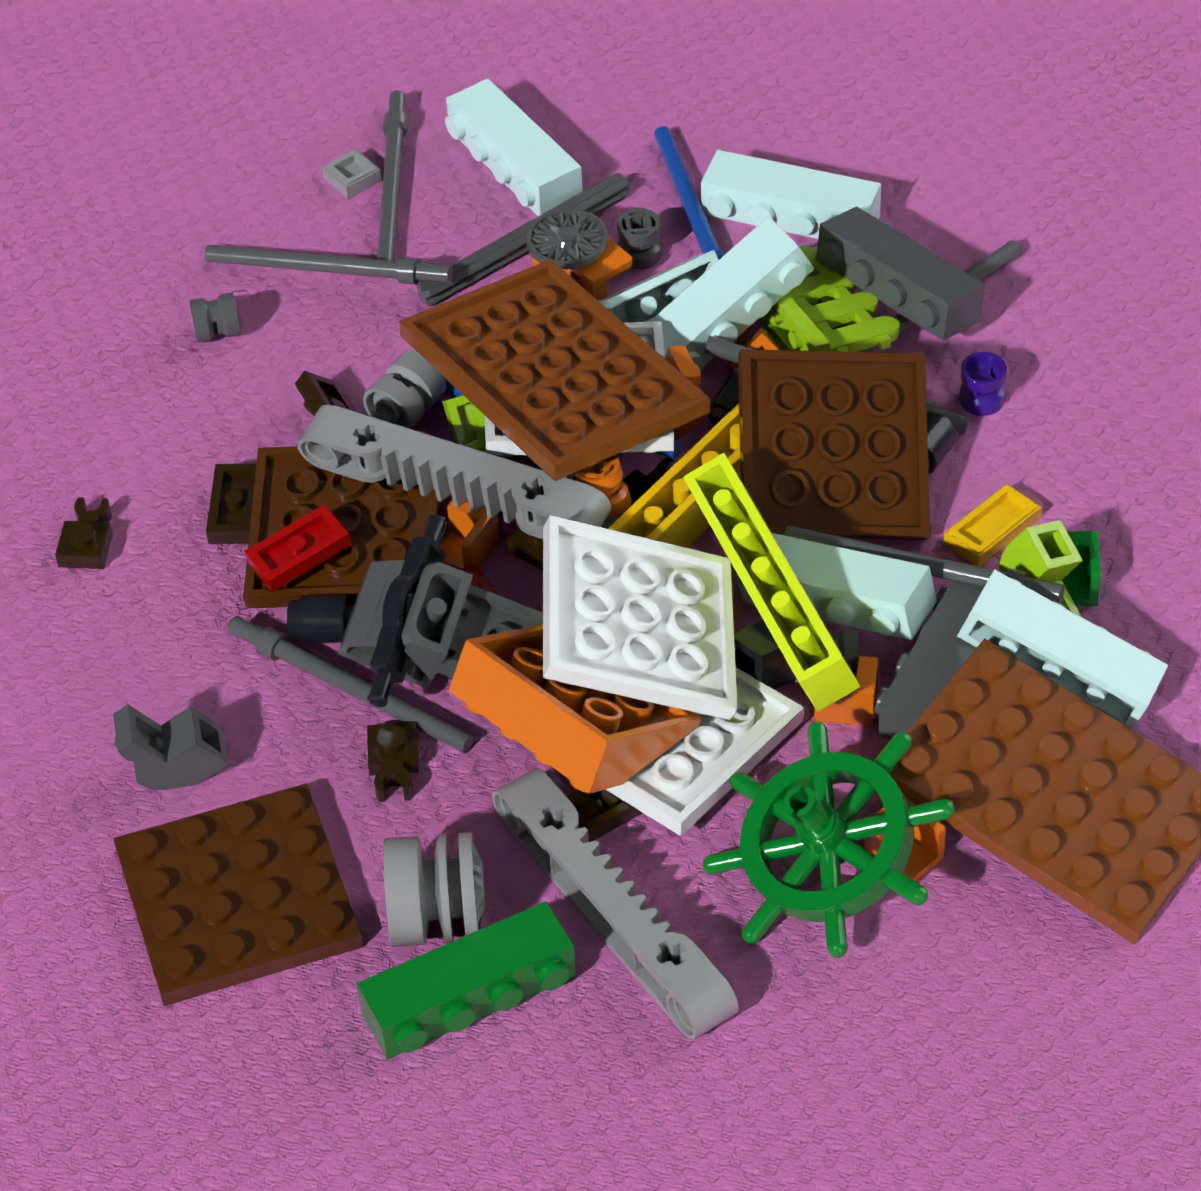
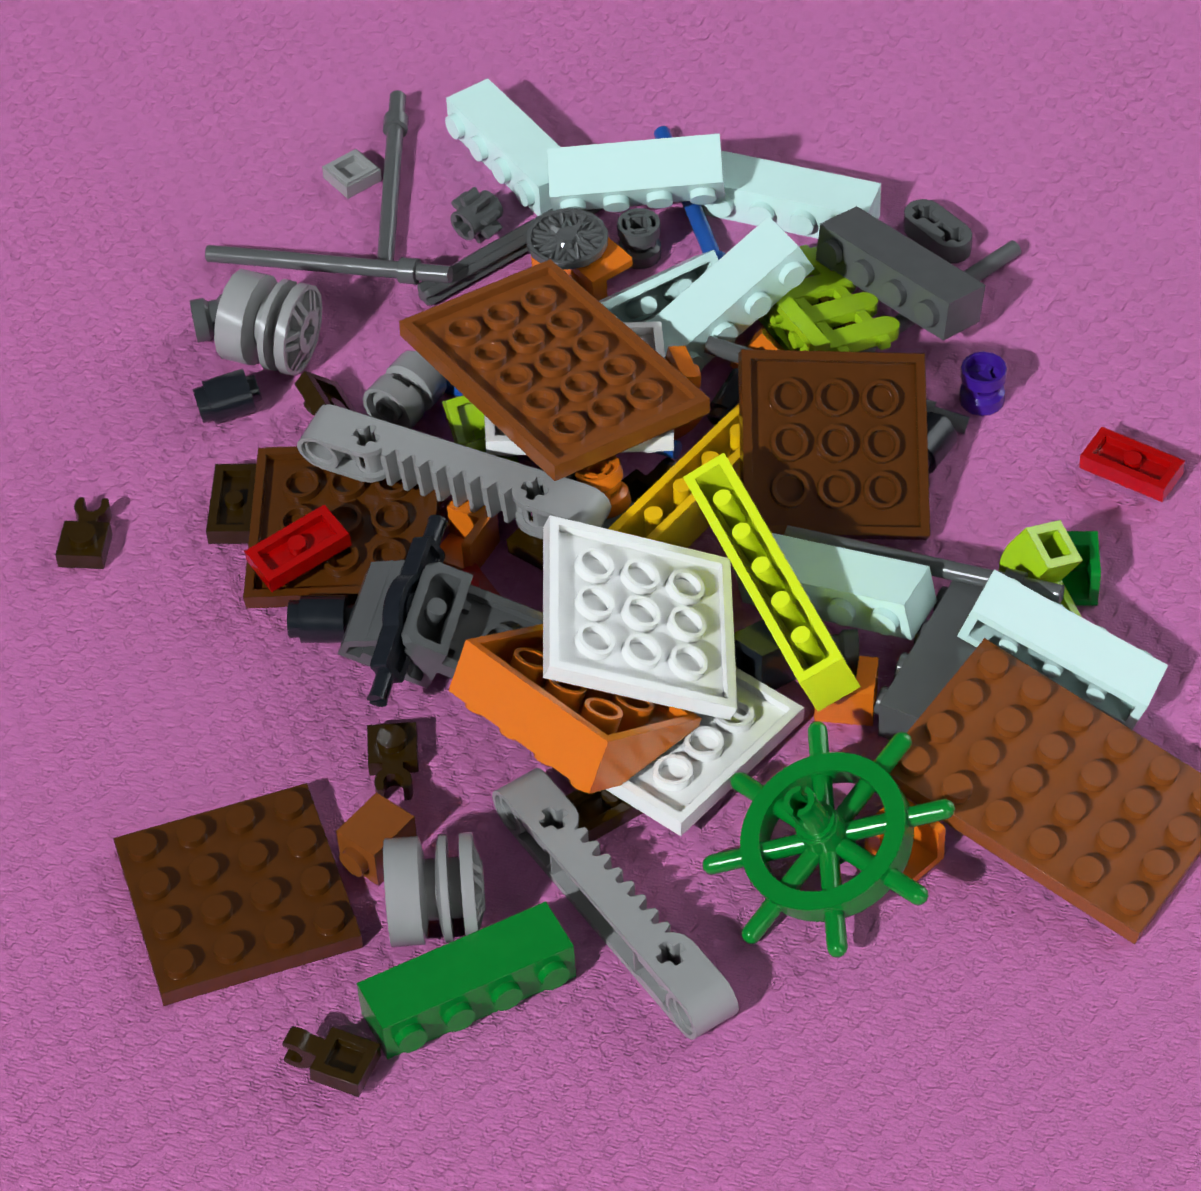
dark grey brick [113,704,229,790] -> none
dark grey bar [228,616,474,753] -> none
yellow tile [943,483,1042,567] -> none
none -> black brick [192,368,262,424]
none -> light grey wheel [214,269,323,376]
none -> dark brown plate [282,1026,381,1097]
none -> dark orange brick [336,792,417,886]
none -> dark grey gear [450,187,503,243]
none -> light aqua brick [547,133,725,212]
none -> dark grey beam [903,199,972,263]
none -> red plate [1079,427,1185,502]

